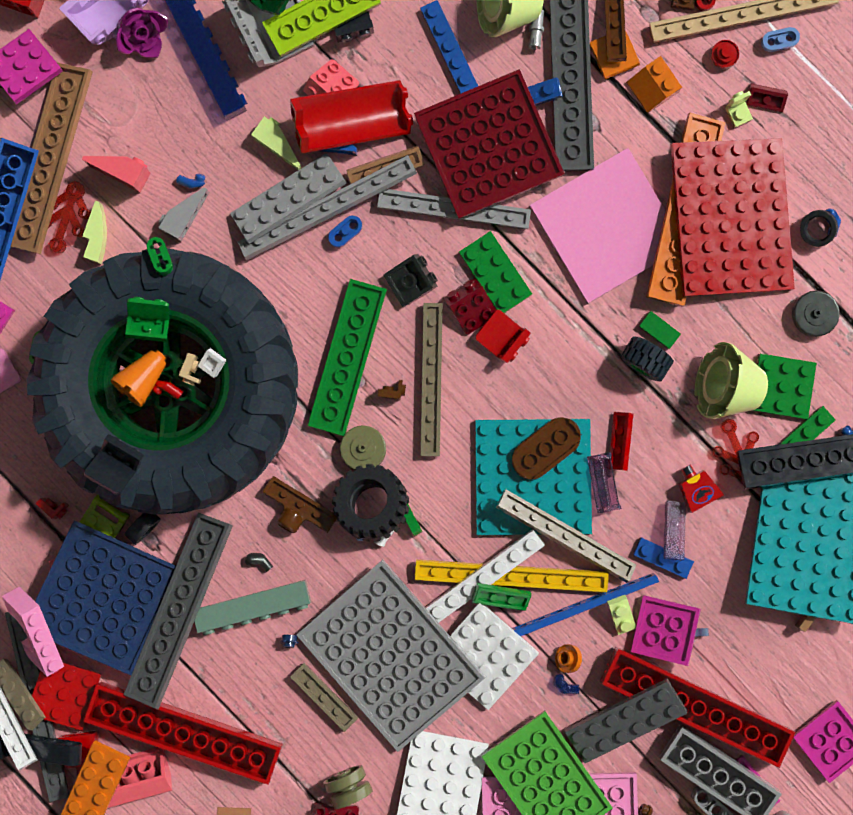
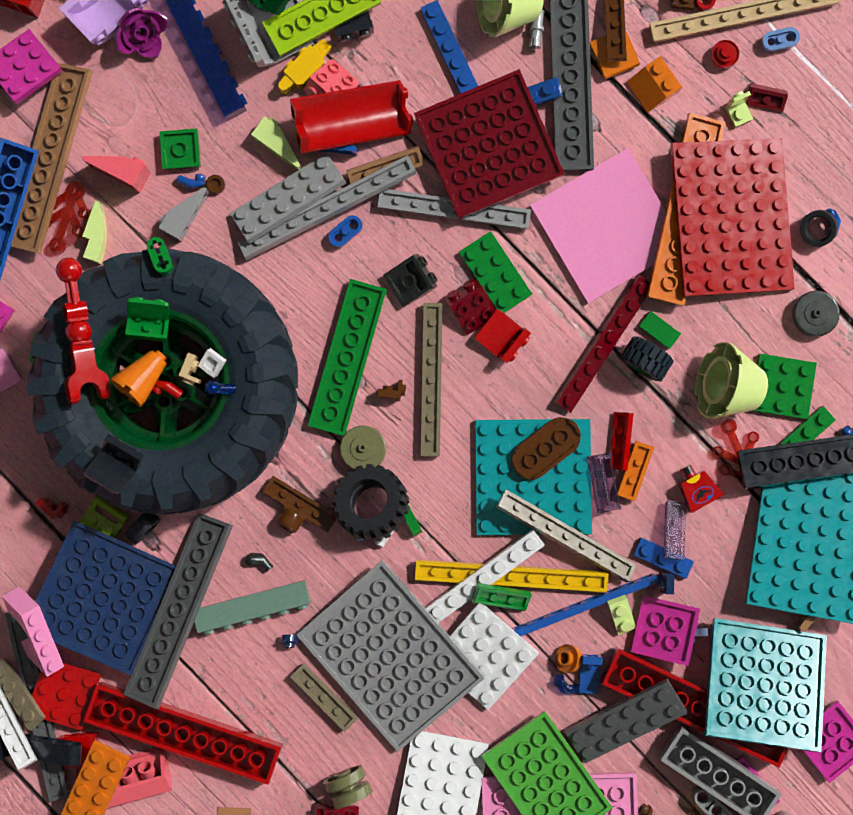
none -> red piece [56,257,111,405]
none -> green plate [159,128,201,170]
none -> clear blue arm [205,380,236,395]
none -> reddish brown tile [206,175,226,195]
none -> yellow hinge [278,39,332,94]
none -> dark red plate [554,274,649,413]
none -> blue bracket [579,654,603,694]
none -> orange plate [616,441,654,501]
none -> dark blue plate [657,572,674,595]
none -> plate [704,618,827,753]

